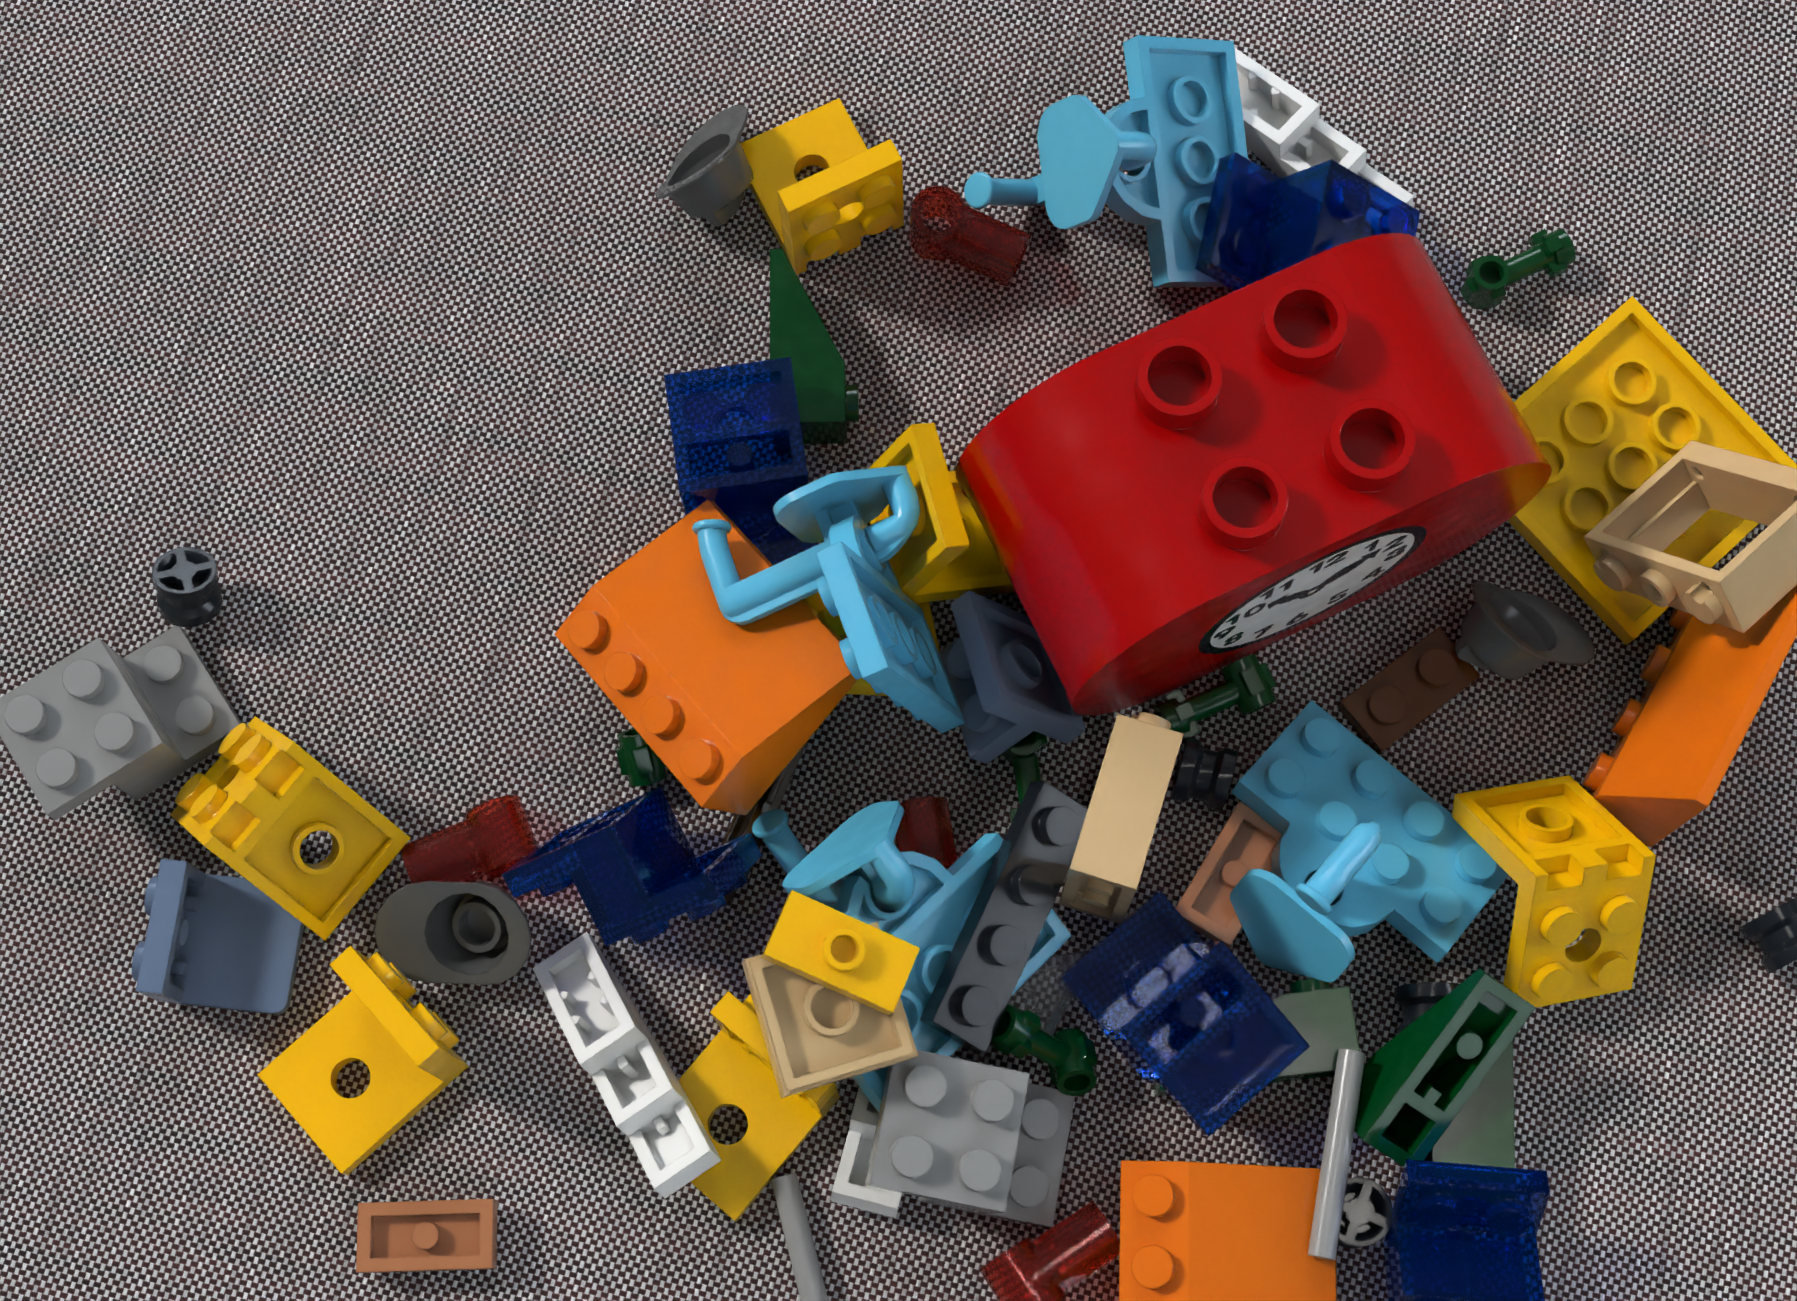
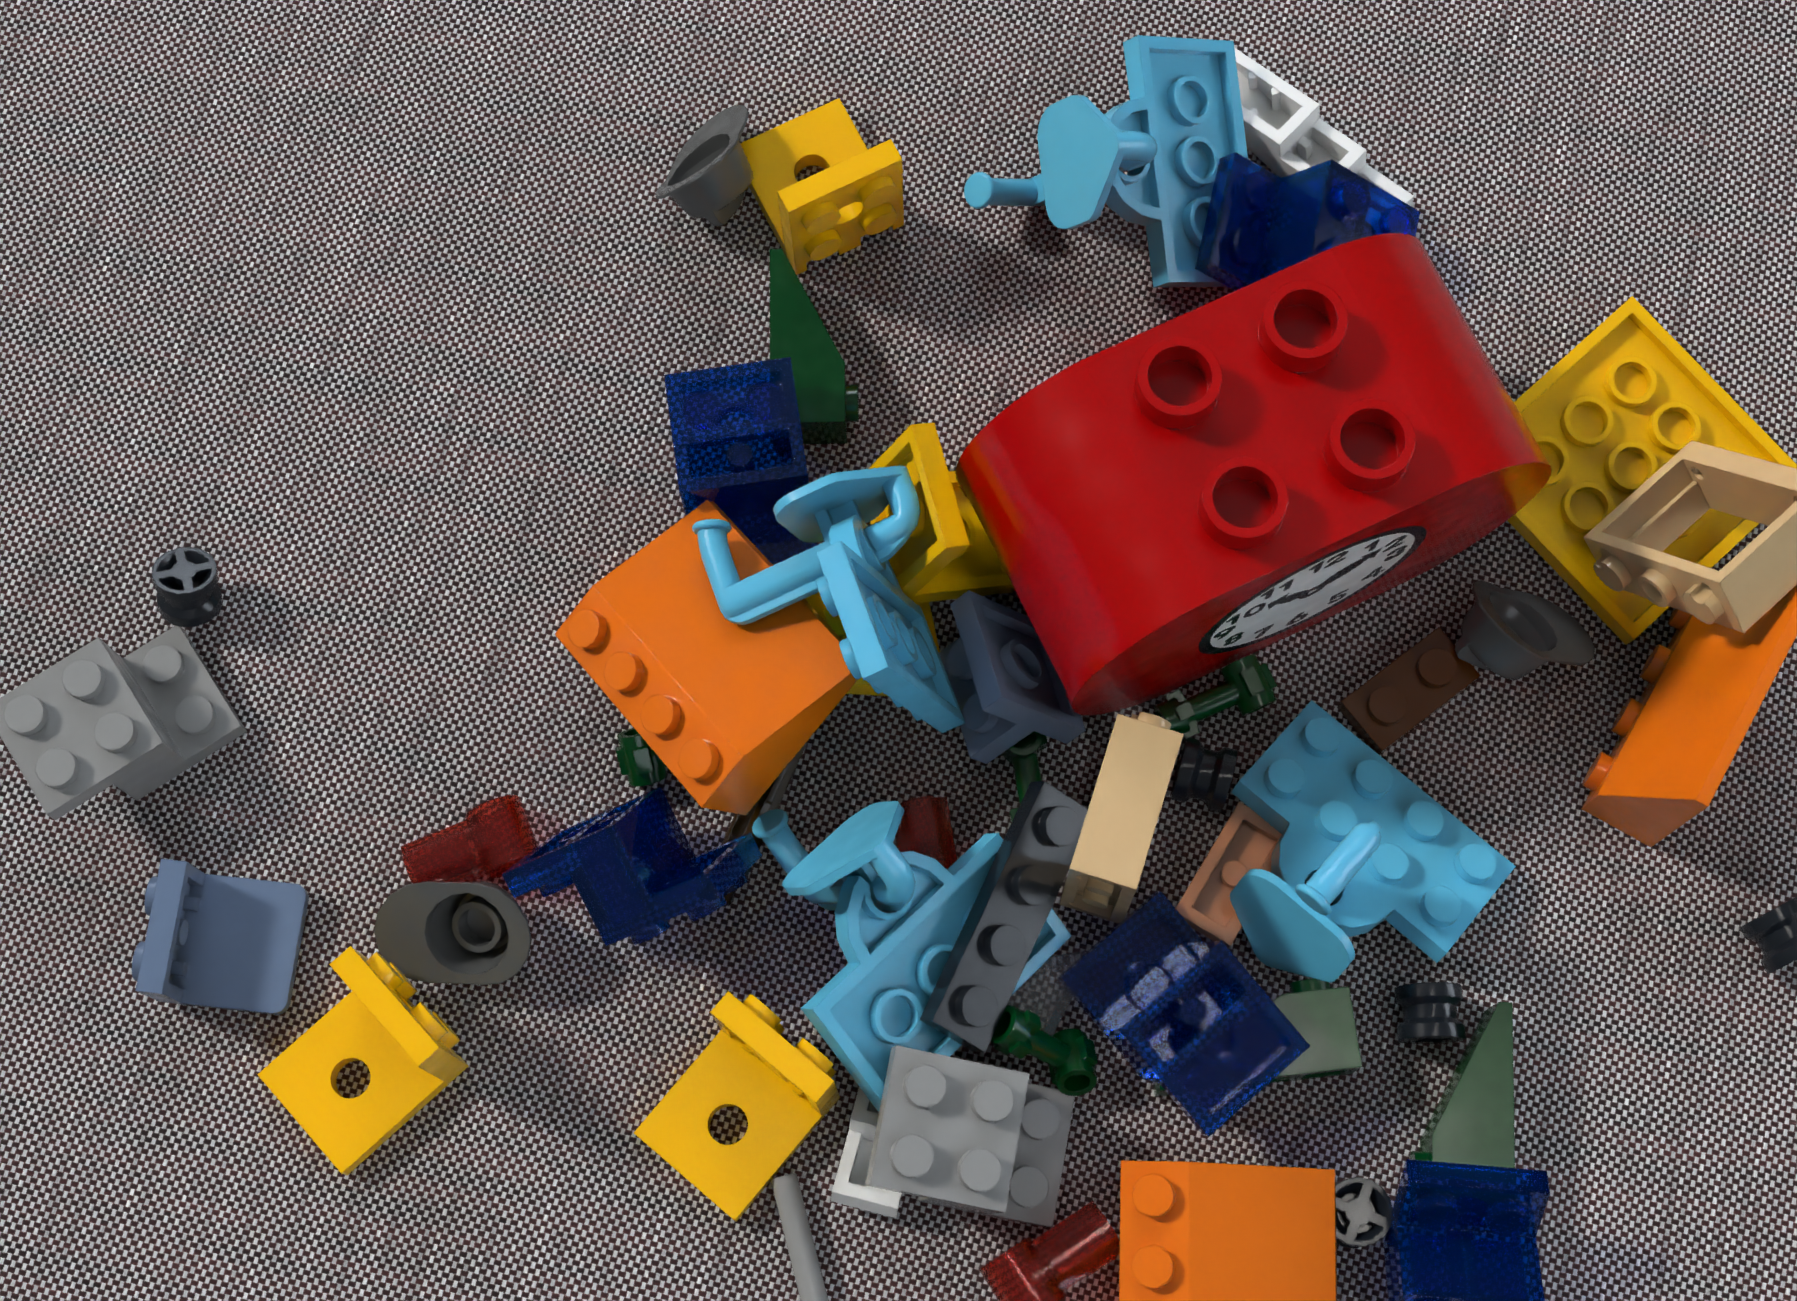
yellow bracket [170,716,411,941] -> none
nougat plate [356,1199,498,1273] -> none
white slope [533,931,722,1199] -> none
tan tile [742,921,918,1098] -> none
yellow plate [761,890,920,1015] -> none
clear red piece [908,186,1031,286] -> none
light grey bar [1308,1049,1366,1260] -> none
dark green slope [1354,968,1536,1173] -> none
yellow bracket [1452,775,1656,1008] -> none
dark green bar [1460,229,1576,310] -> none

